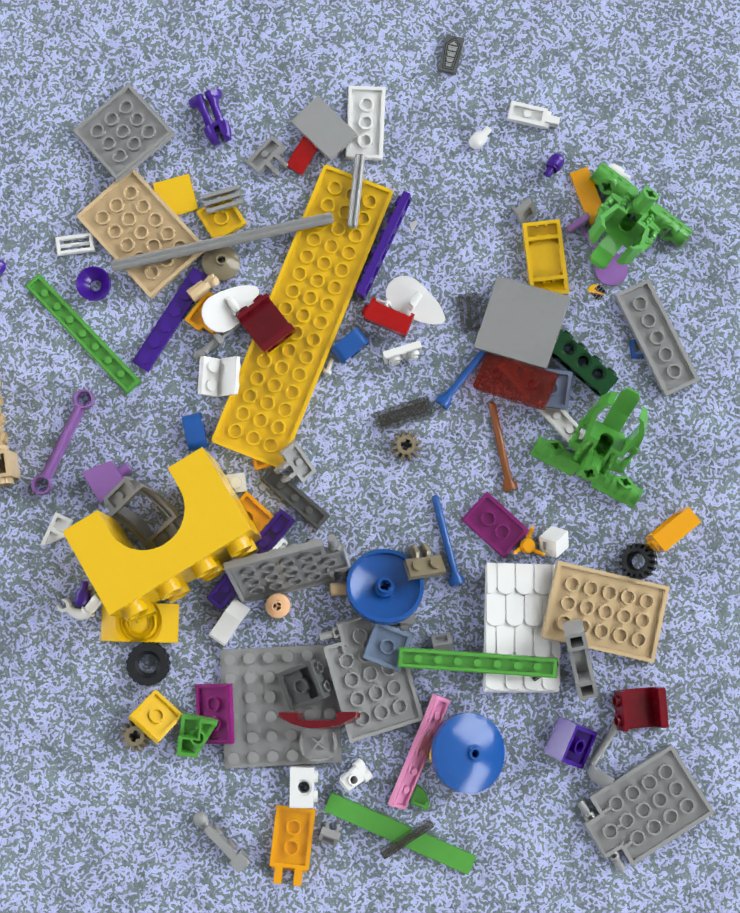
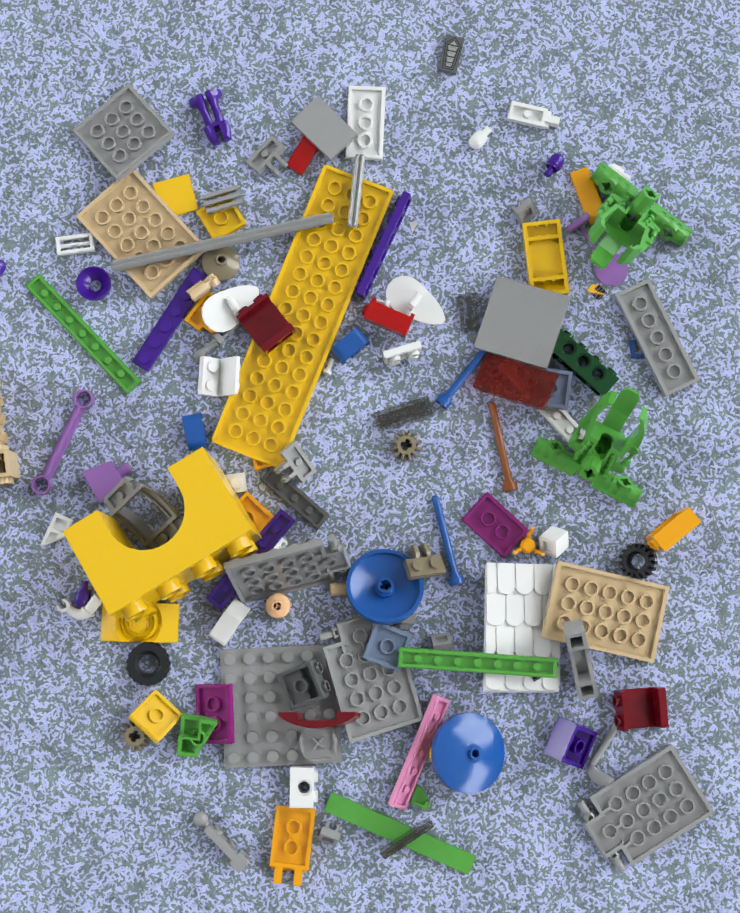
white plate [339,758,373,792] -> none

